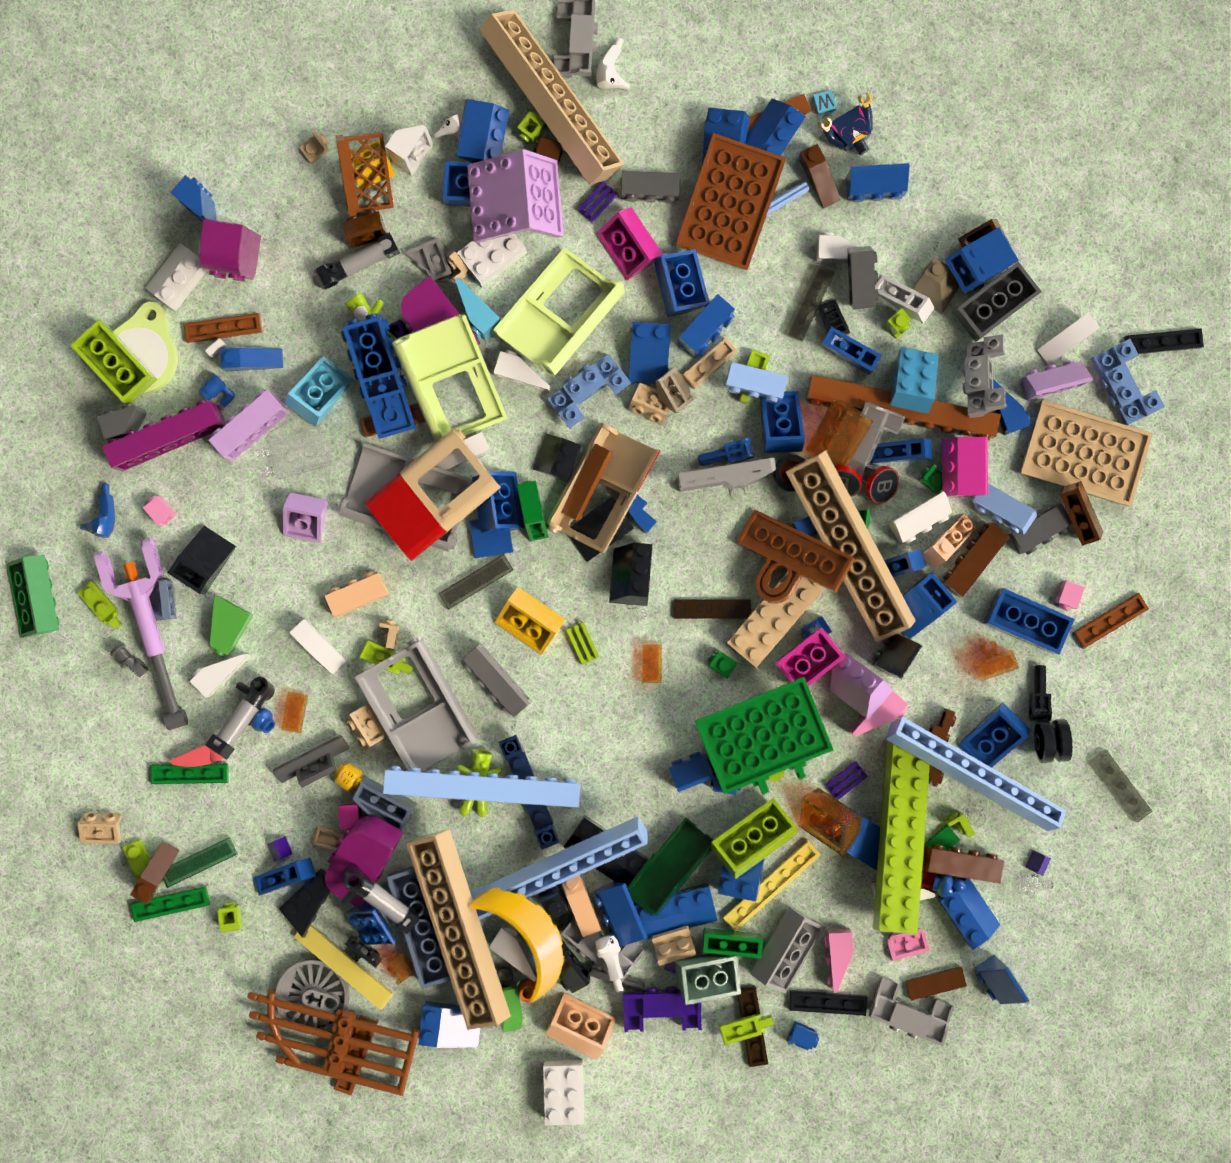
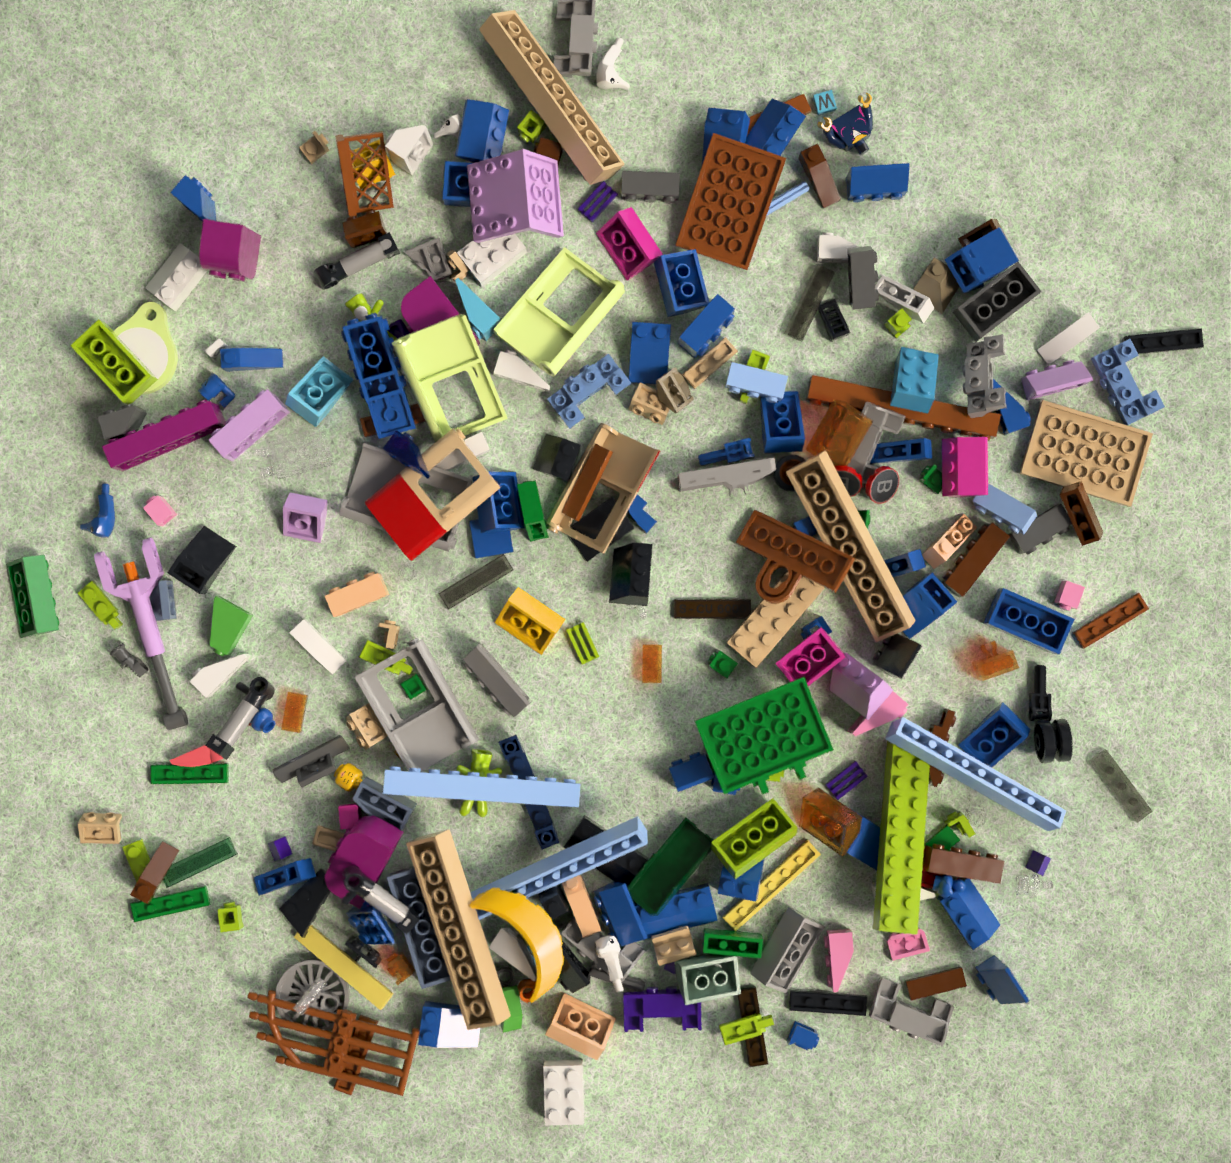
dark orange tile [183,313,263,343] -> none
blue slope [822,327,882,375] -> none
white slope [888,491,952,544] -> none
none -> clear pin [293,977,327,1016]
none -> clear blue slope [382,430,430,479]
none -> green tile [400,674,427,700]

